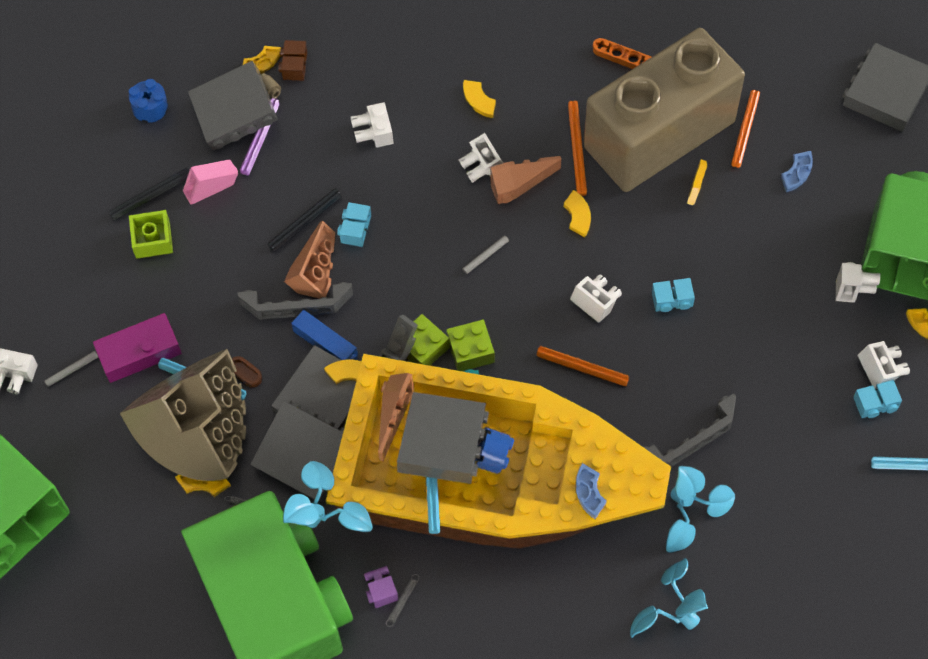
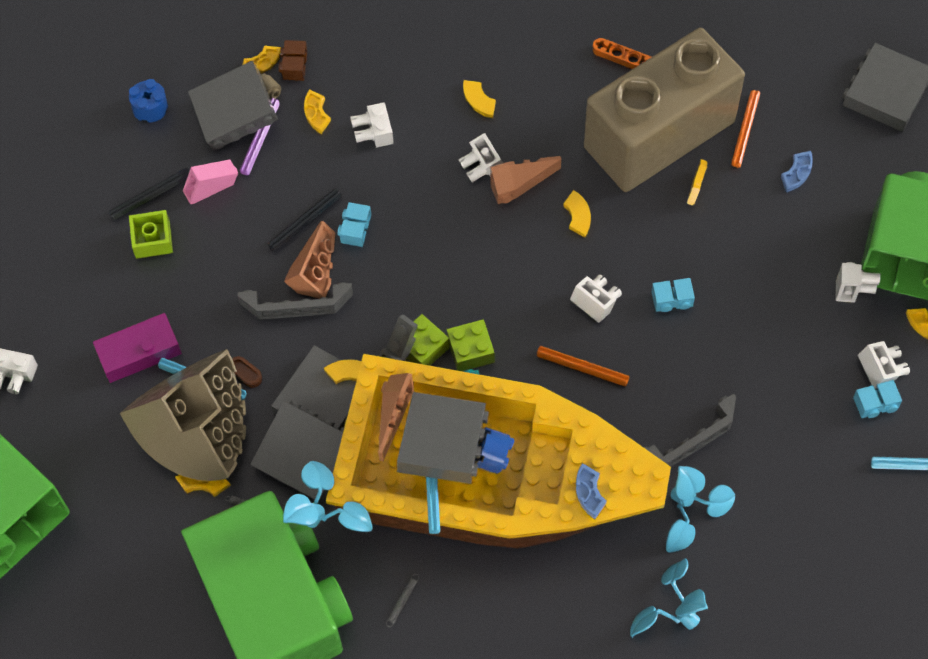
light grey bar [44,351,98,387] -> none
blue brick [291,310,358,360] -> none
medium lavender brick [364,566,398,608] -> none
light grey bar [462,235,509,275] -> none
orange axle [568,101,587,196] -> none
none -> yellow tile [304,89,331,134]

